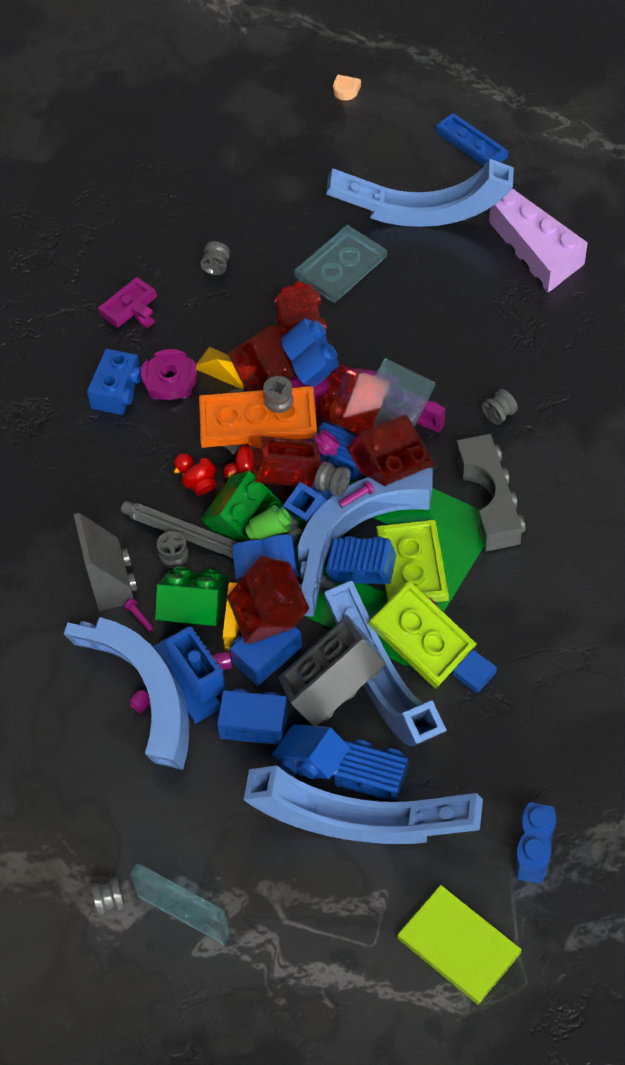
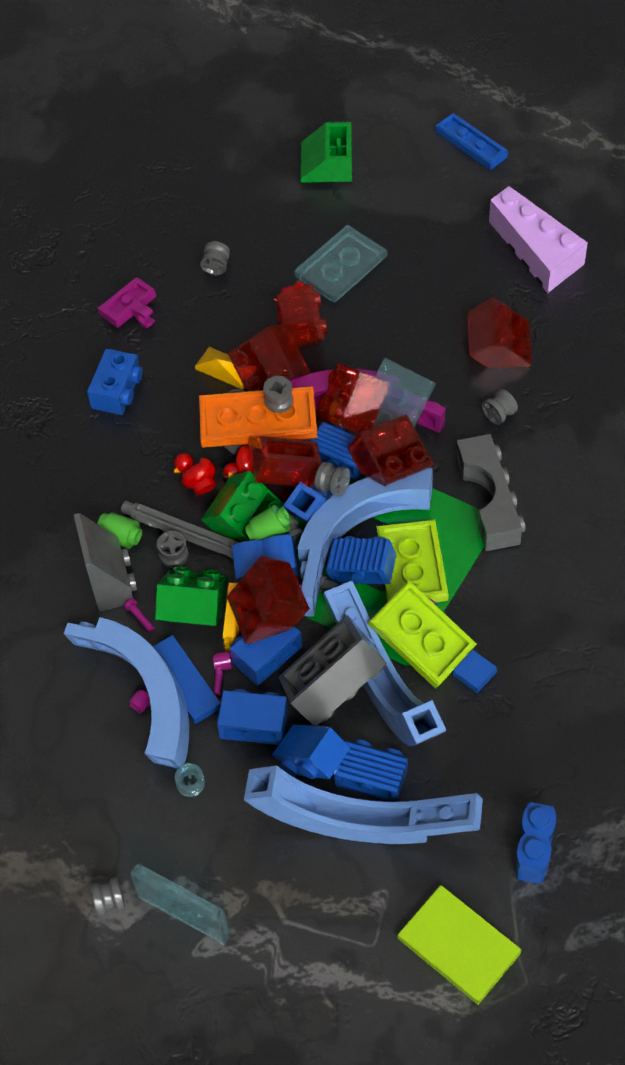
magenta plate [141,349,198,400] -> none
blue brick [165,627,226,704] -> none
blue brick [281,318,339,387] -> none
magenta plate [313,429,341,456] -> none
medium blue arch [326,159,514,227] -> none
light nougat tile [333,75,361,100] -> none
magenta piece [338,481,375,508] -> none
none -> bright green brick [97,512,142,549]
none -> clear light blue bush [175,763,205,797]
none -> green slope [301,122,352,183]
none -> clear red slope [468,297,532,368]

